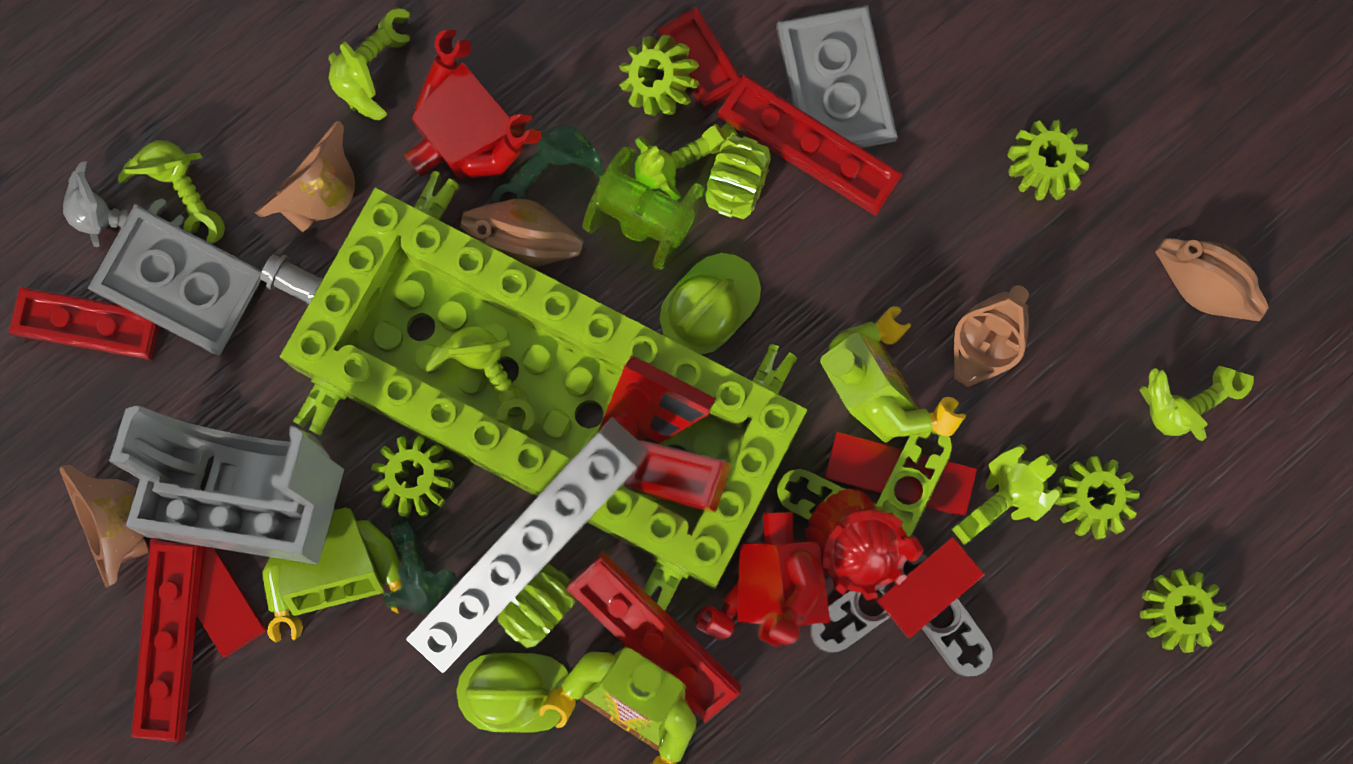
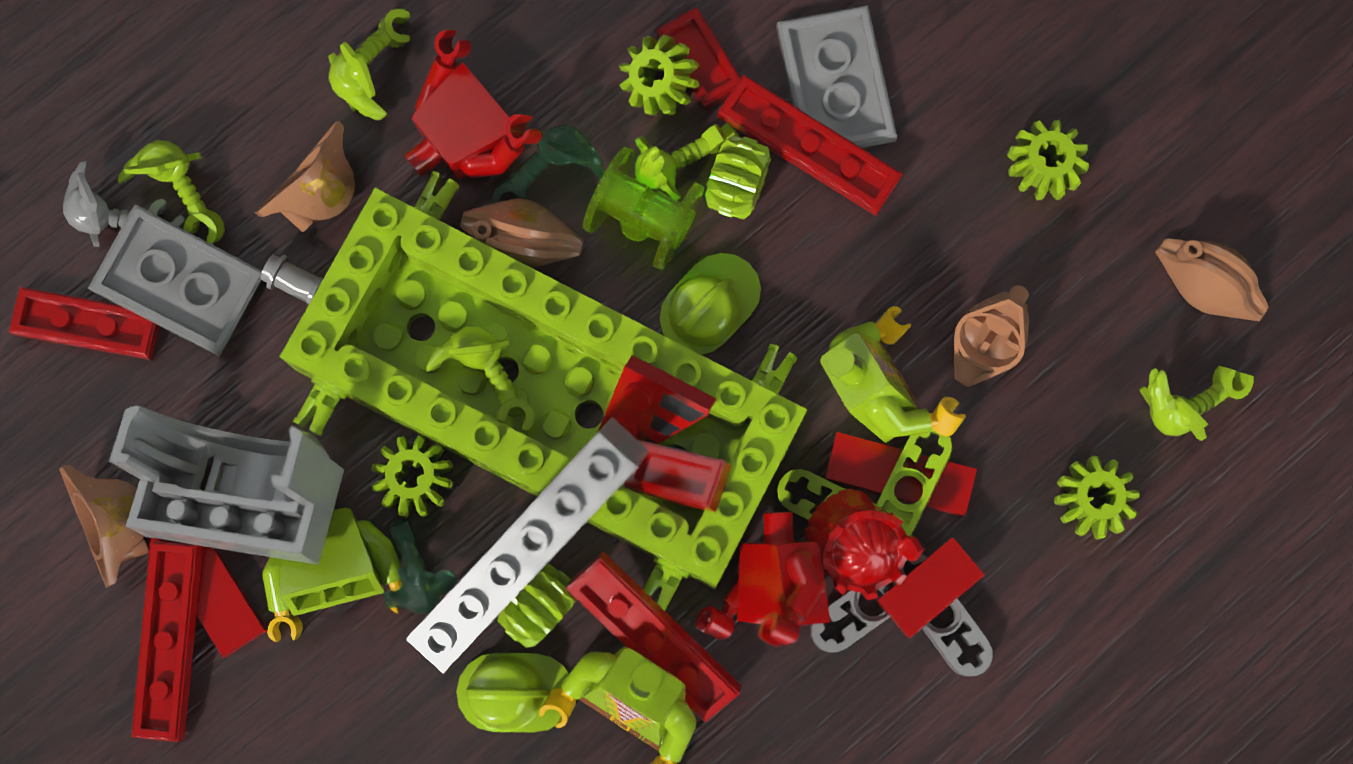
lime piece [952,445,1062,545] -> none
lime gear [1140,569,1227,653] -> none

